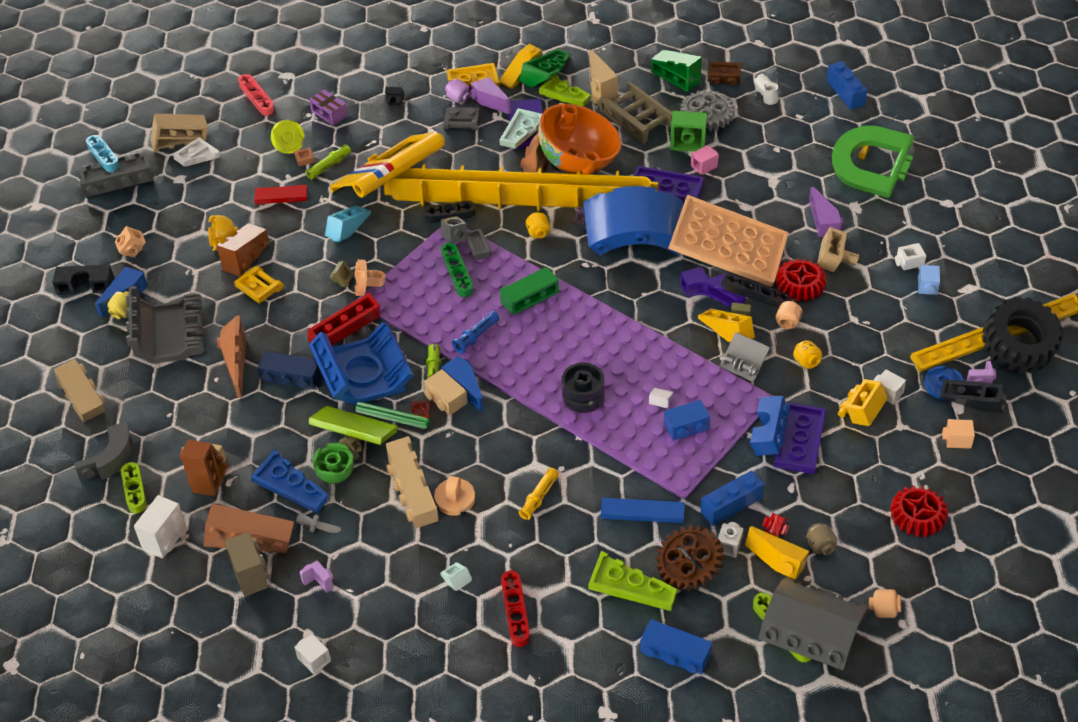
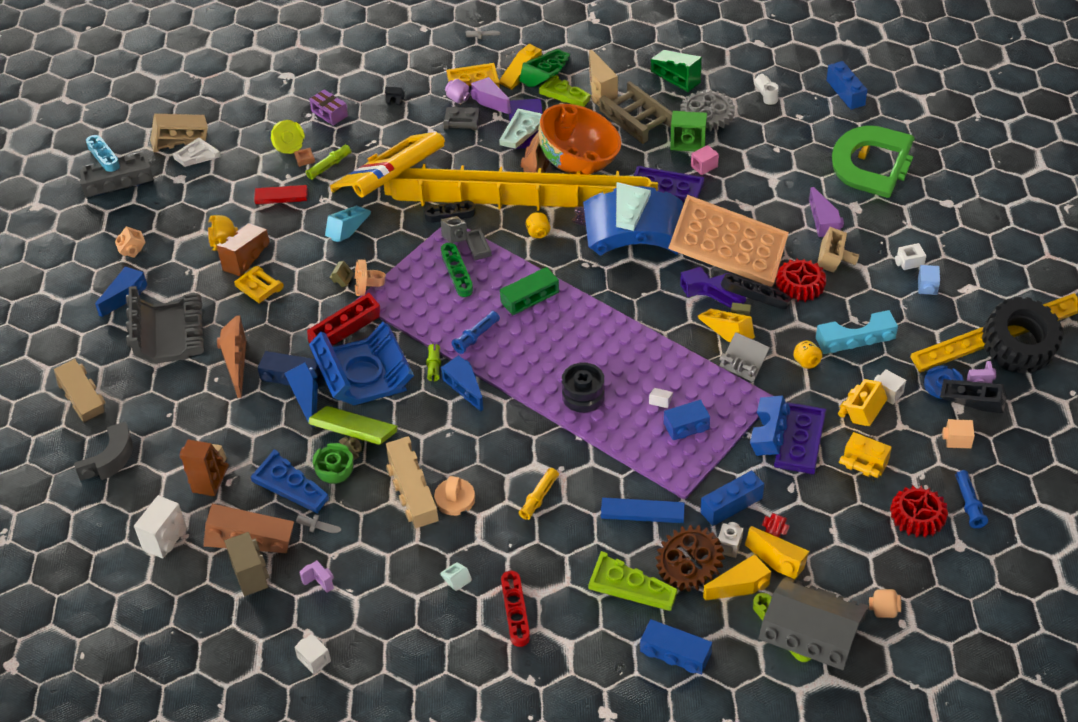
black arch [53,265,114,295] -> none
light yellow head [107,291,129,319] -> none
lime beam [121,462,147,513] -> none
coral beam [238,74,275,116] -> none
green axle [355,402,430,429] -> none
clear red tile [411,401,431,419] -> none
tan brick [424,369,468,415] -> none
reddish brown bracket [707,61,741,85] -> none
light nougat head [775,301,803,329] -> none
dark tan head [806,523,838,555] -> none
none -> blue slope [284,362,318,427]
none -> light grey piece [466,27,500,39]
none -> light aqua wing [616,182,651,231]
none -> yellow slope [703,554,771,600]
none -> medium azure arch [816,310,898,354]
none -> yellow brick [839,432,892,478]
none -> blue pin [955,470,988,528]

